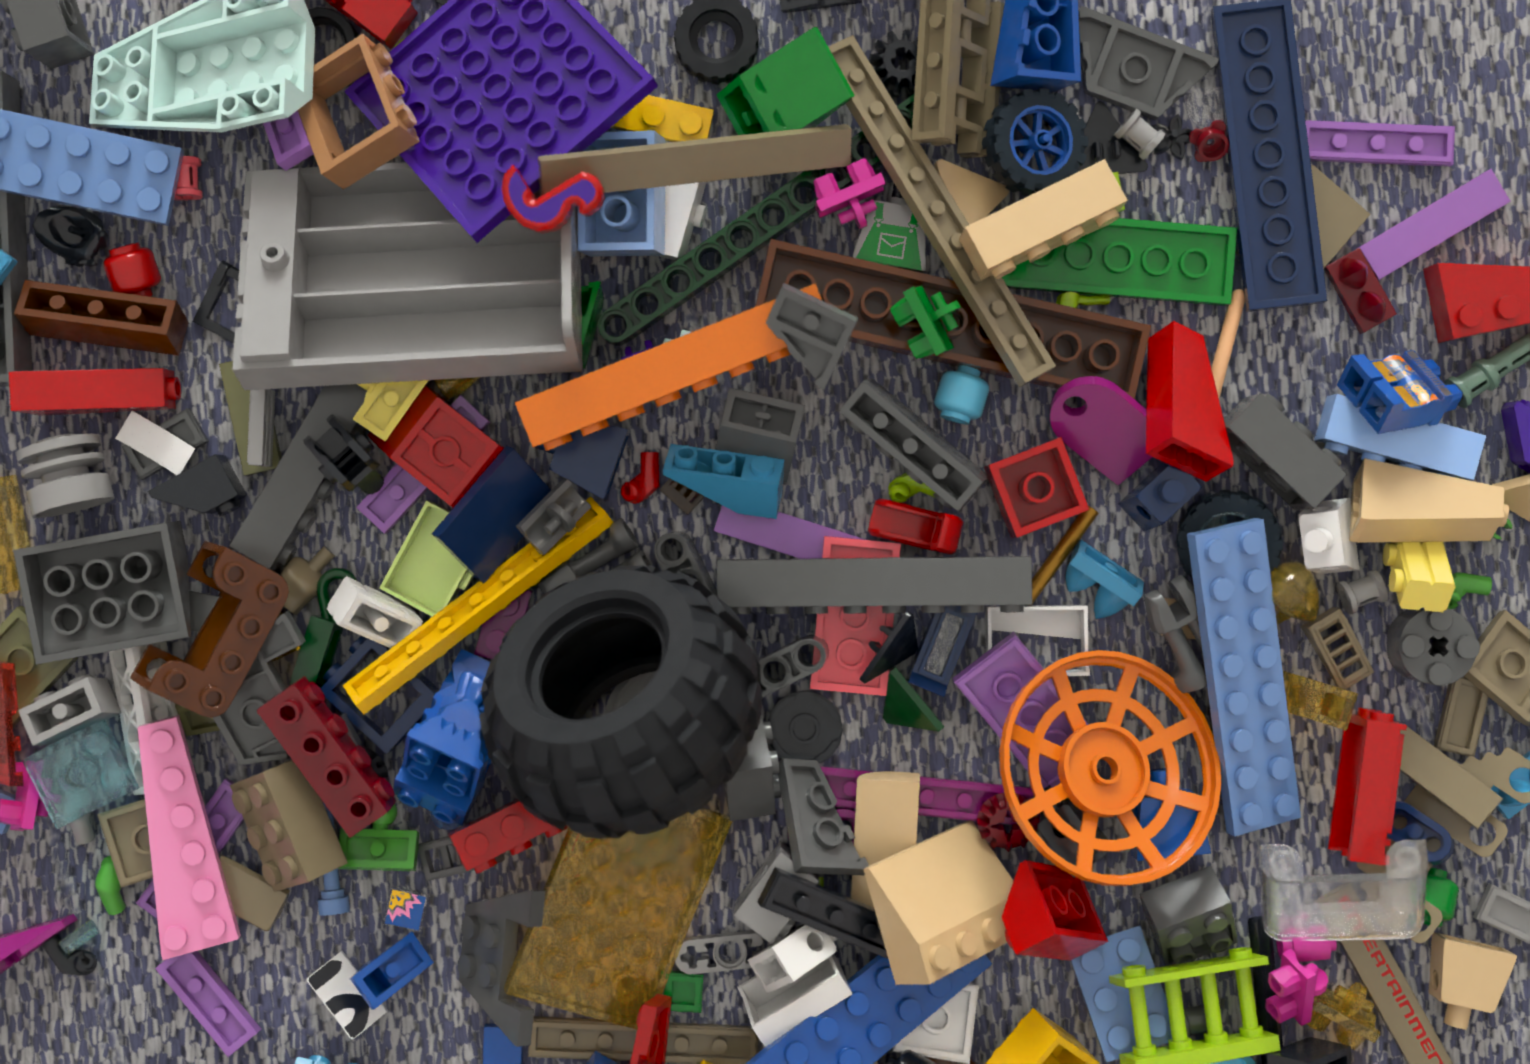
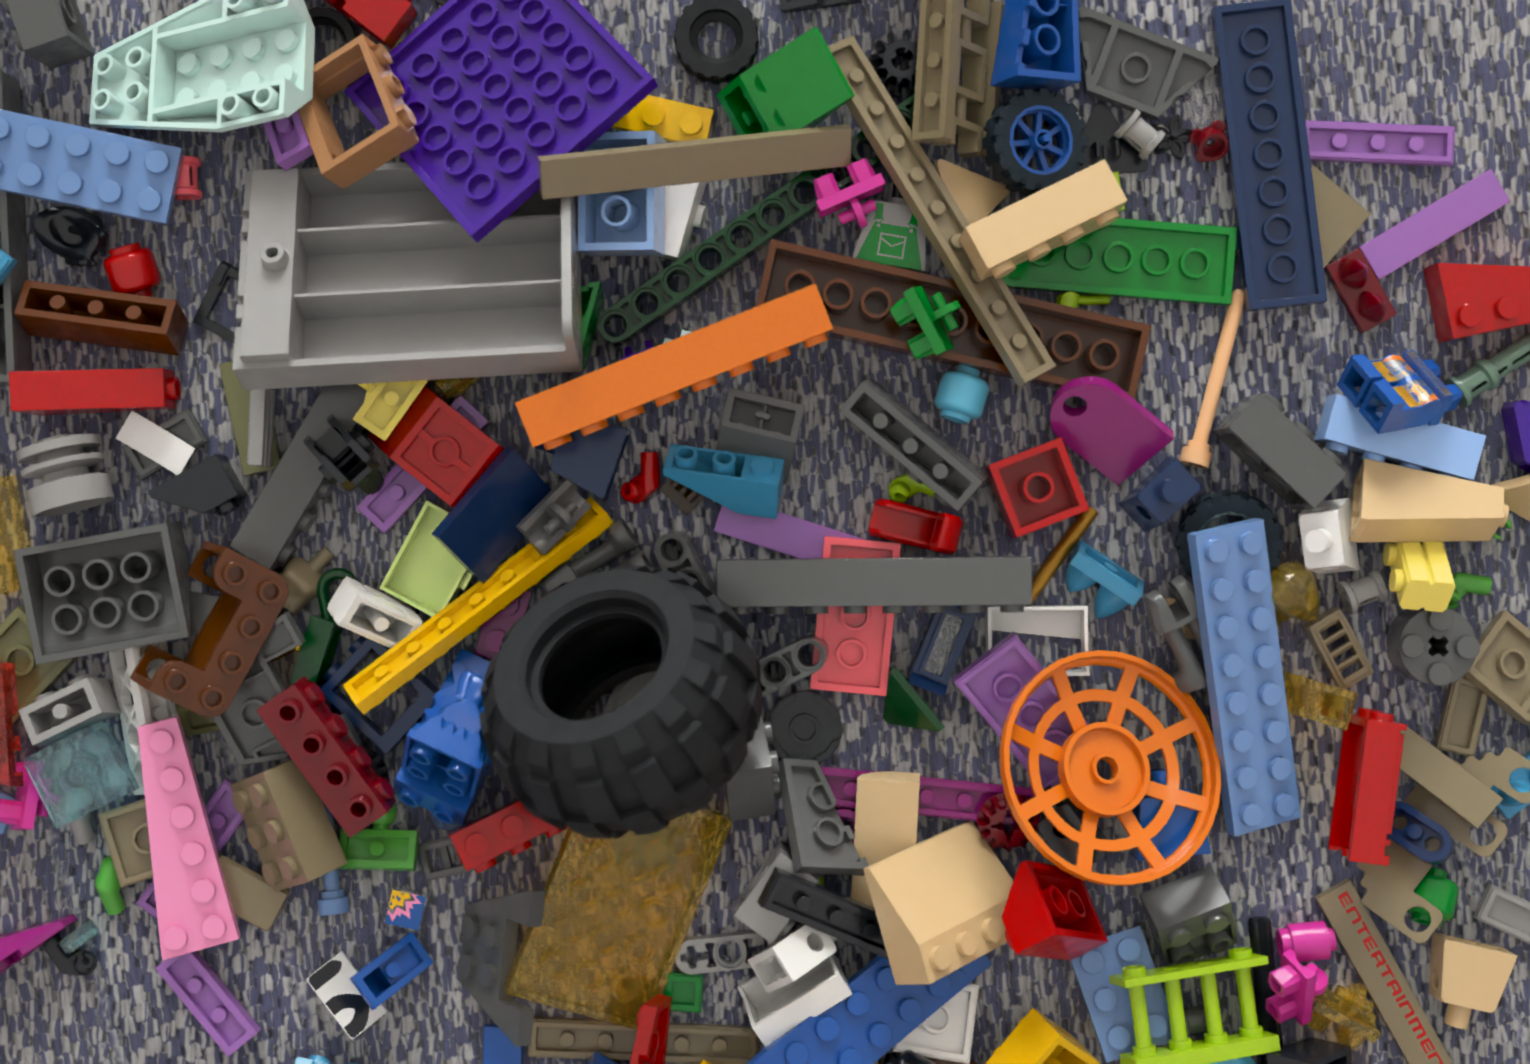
animal [501,165,605,234] -> none
dark grey wing [765,283,858,390] -> none
black piece [860,611,918,684] -> none
red slope [1146,321,1234,482] -> none
clear windscreen [1257,840,1428,942] -> none

